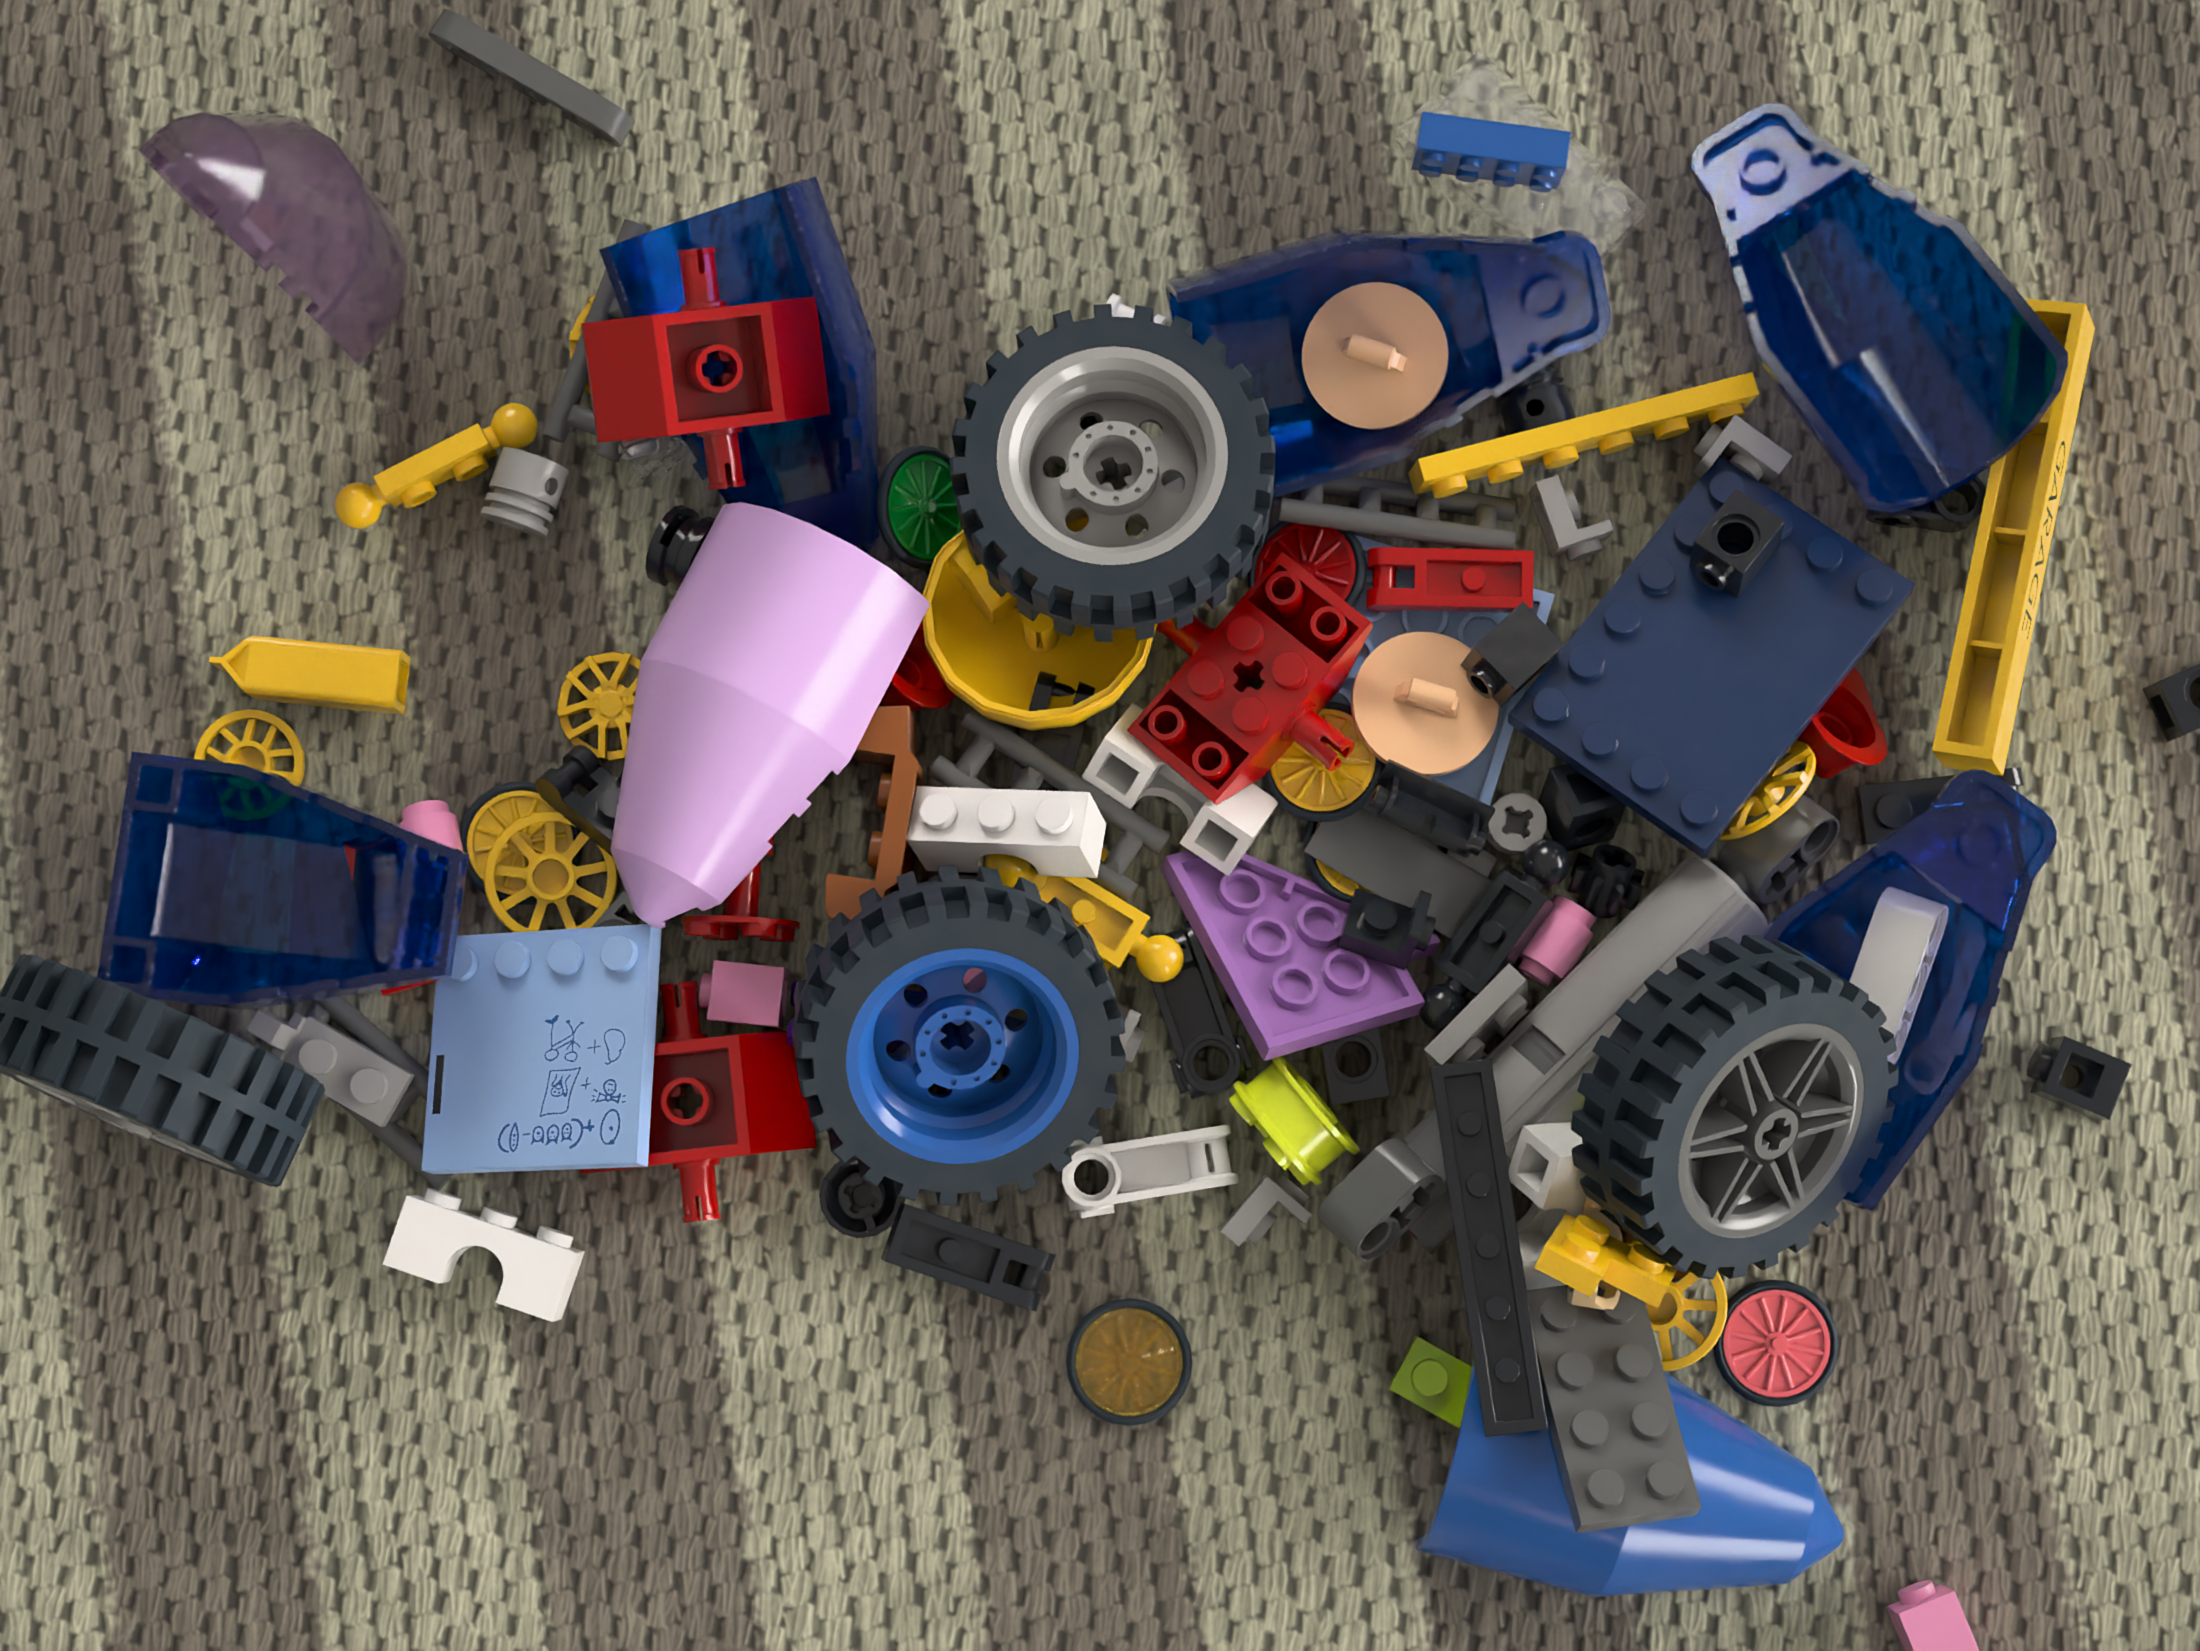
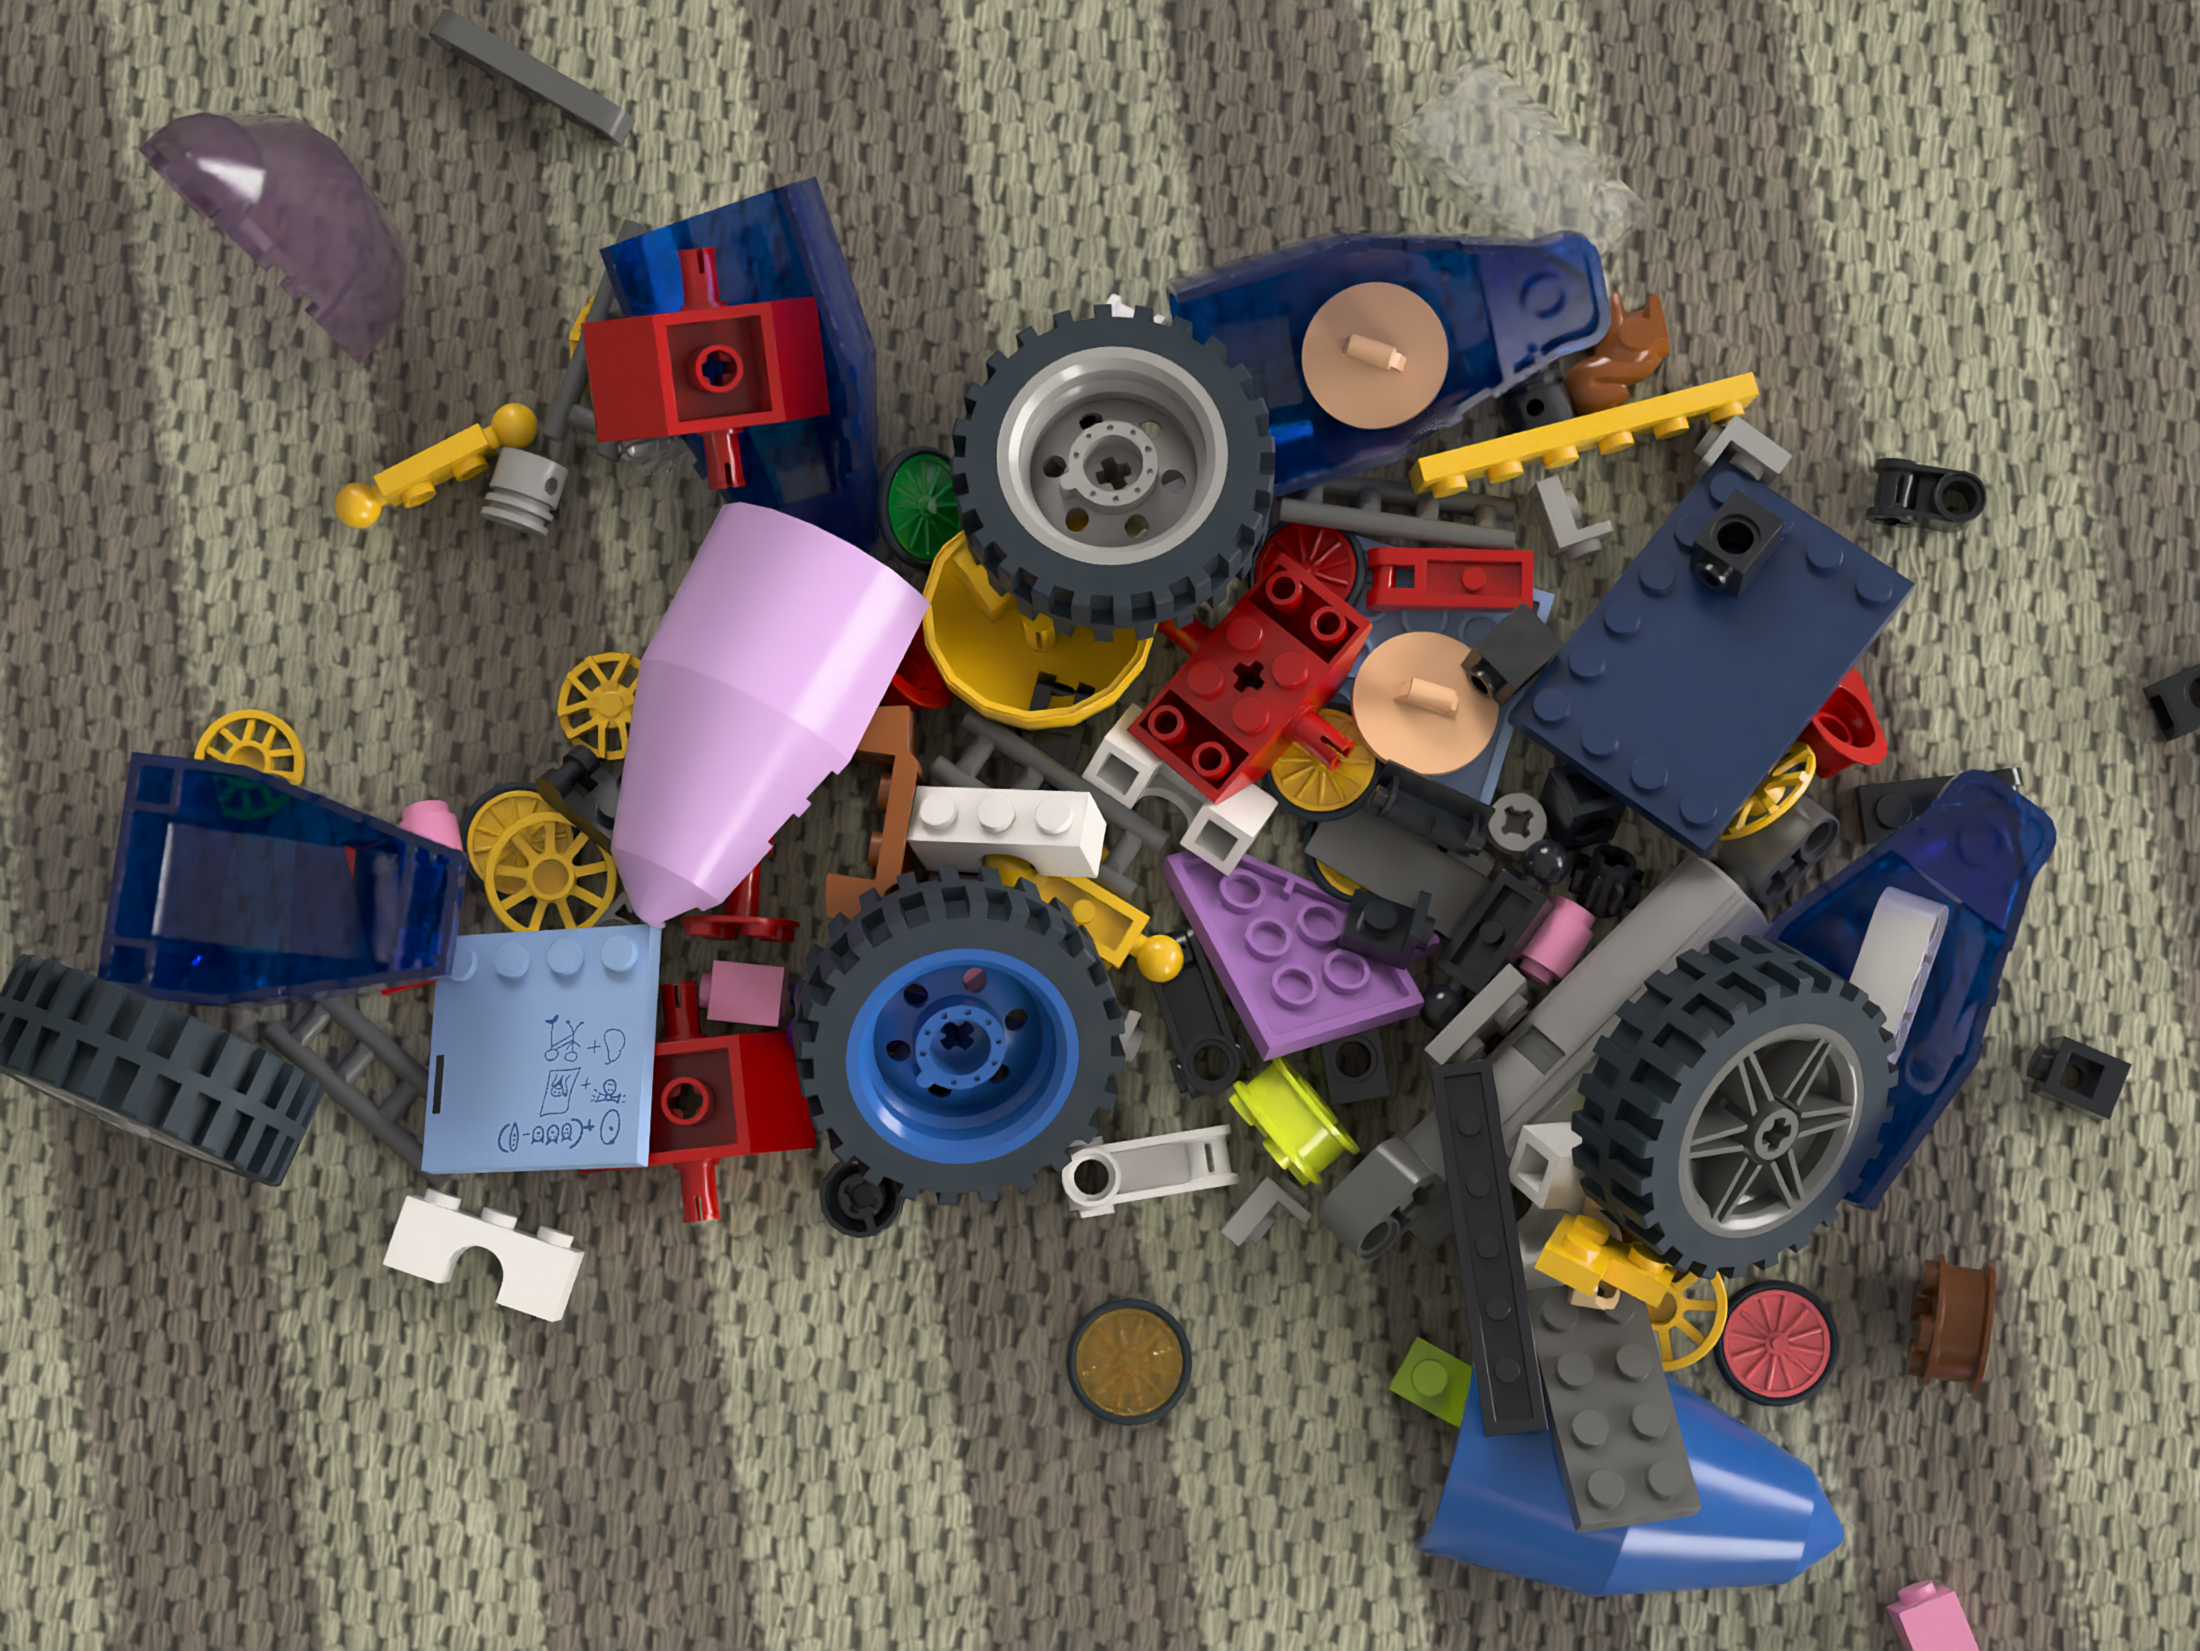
yellow piece [209,635,411,715] -> none
light grey hinge [247,1009,415,1127] -> none
black wheel [645,505,715,591] -> none
black plate [881,1202,1056,1312] -> none
blue piece [1411,111,1571,193] -> none
clear blue windscreen [1691,103,2068,512] -> none
yellow brick [1932,298,2095,776] -> none
none -> dark orange animal [1553,291,1670,416]
none -> reddish brown wheel [1906,1253,1996,1395]

